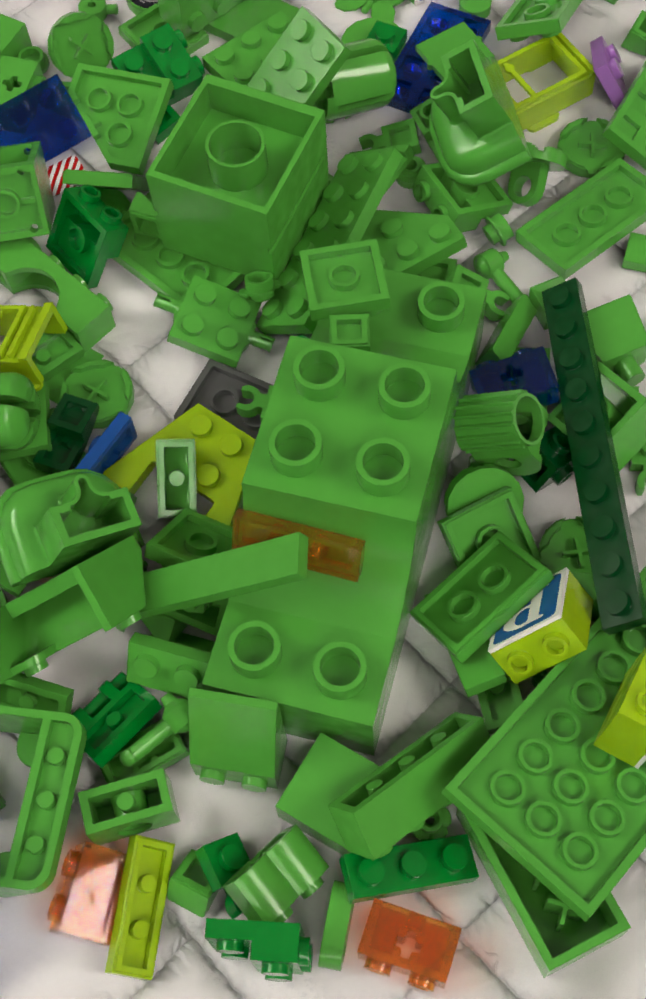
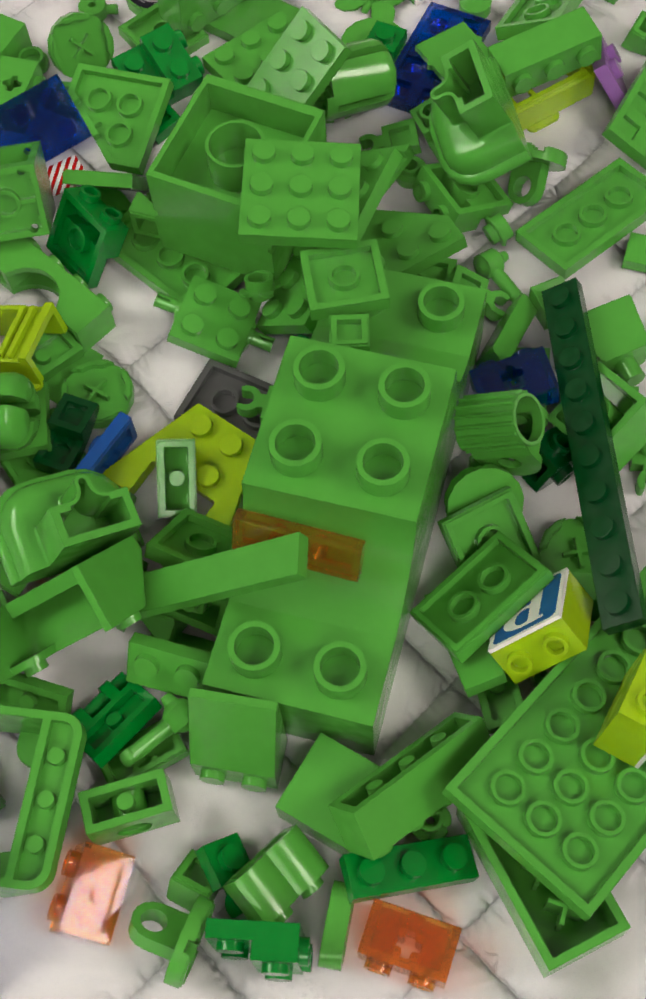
lime tile [105,834,175,981] -> none
bright green tile [557,118,625,178] -> none
none -> bright green tile [128,894,215,989]
none -> bright green plate [238,138,361,249]
none -> bright green brick [488,6,602,97]

